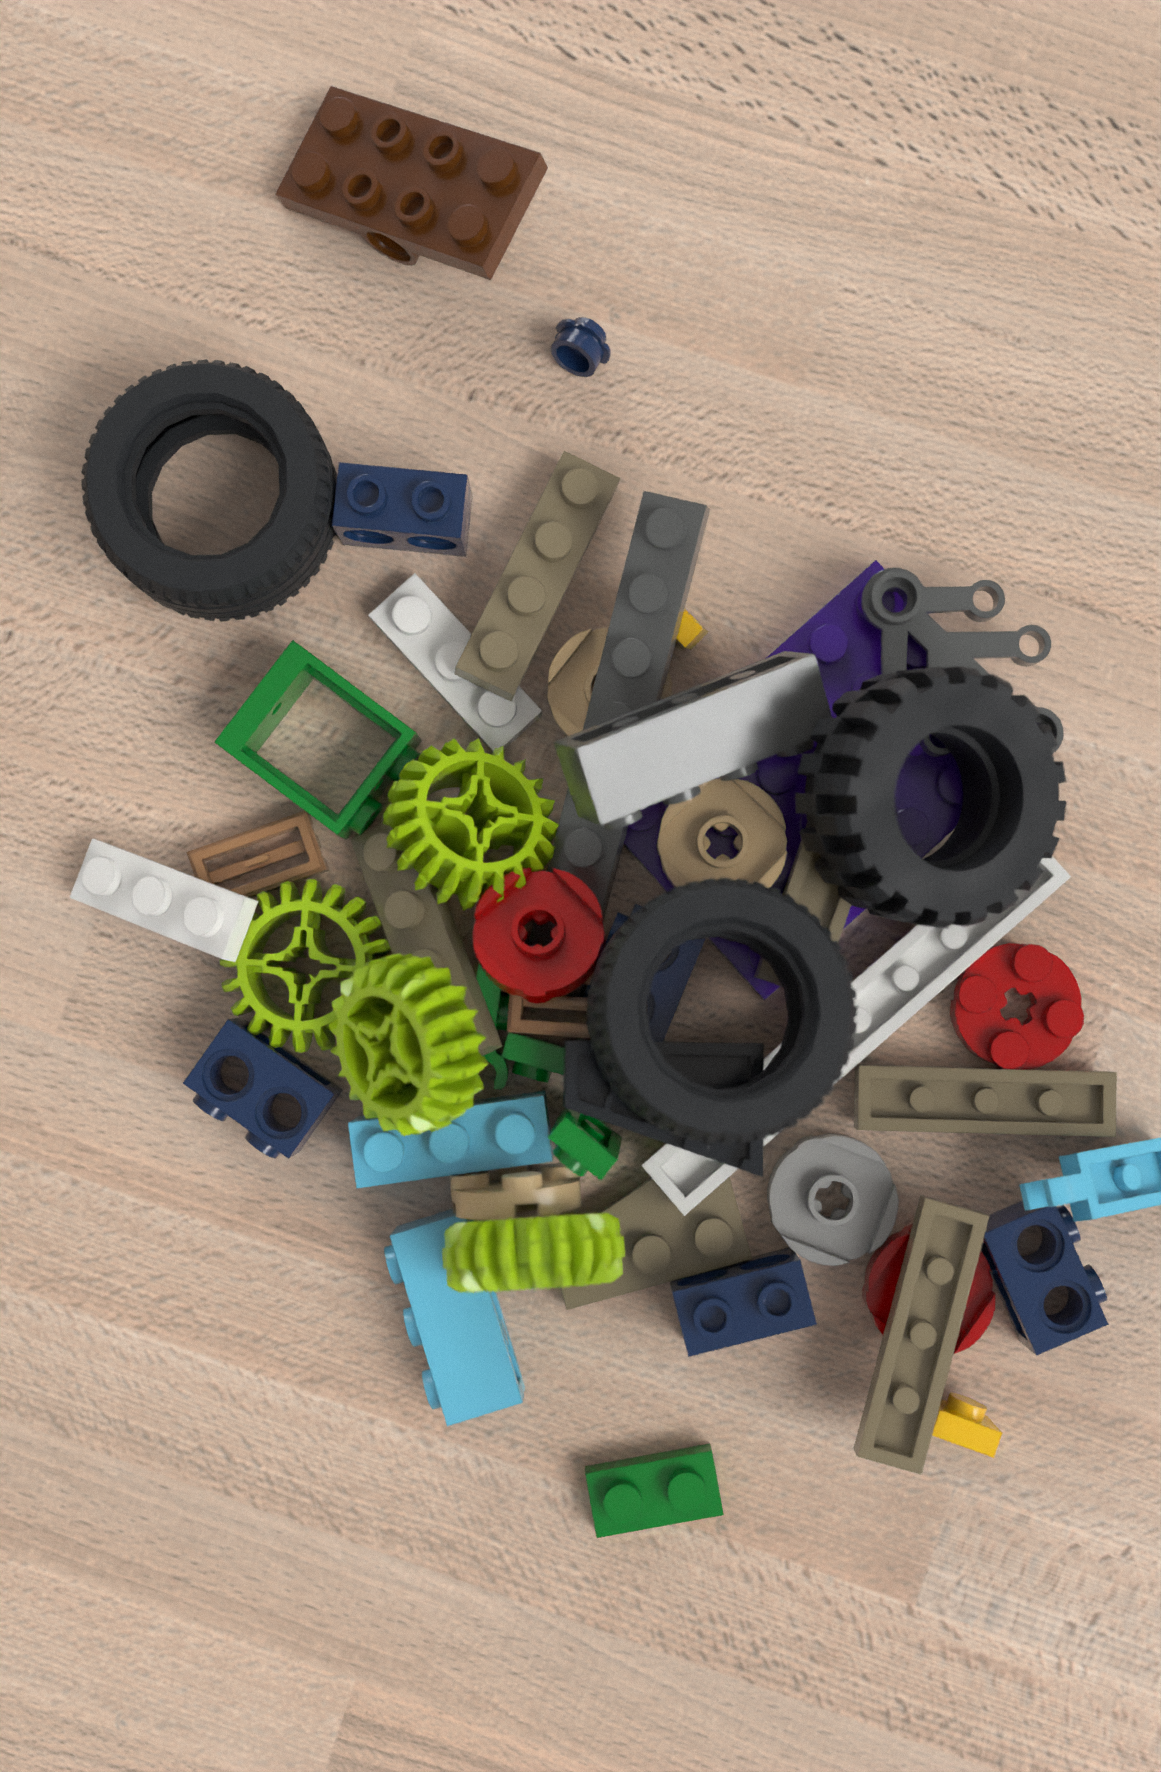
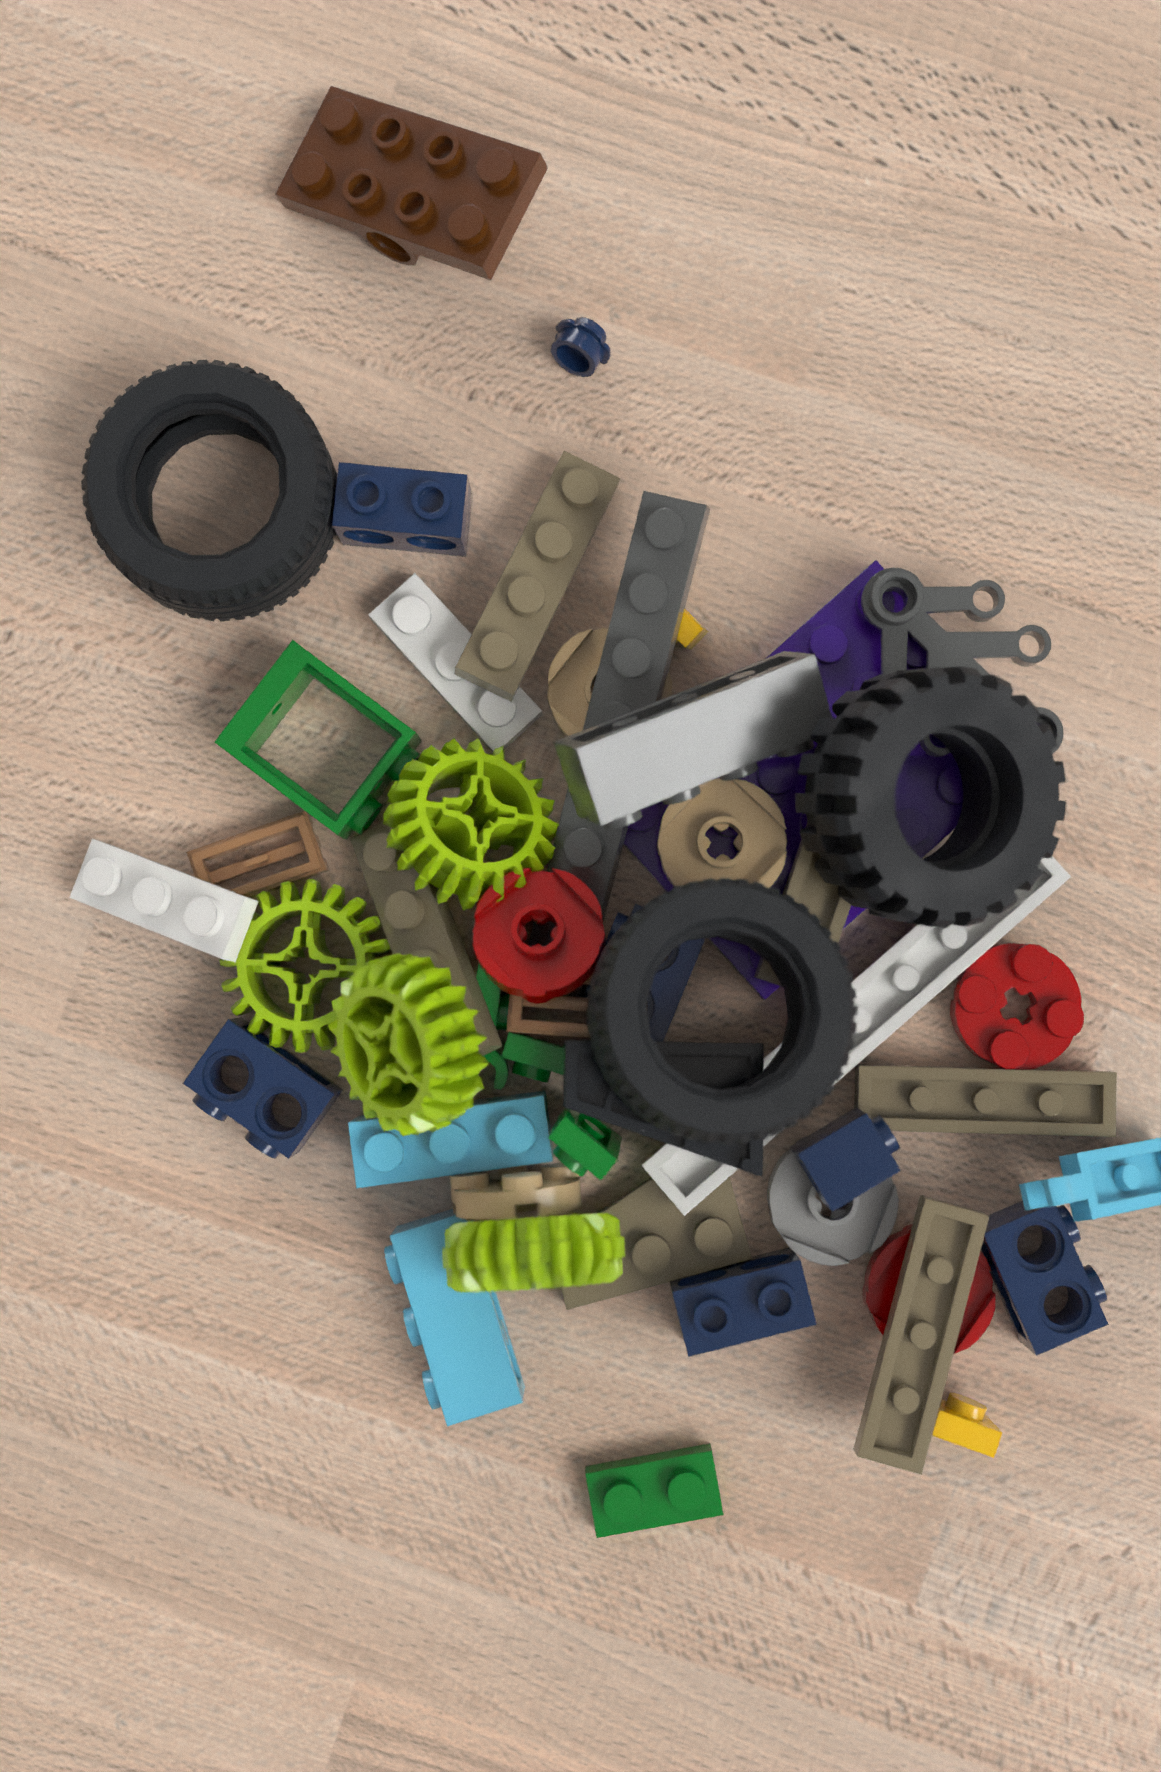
none -> dark blue brick [790,1107,901,1212]

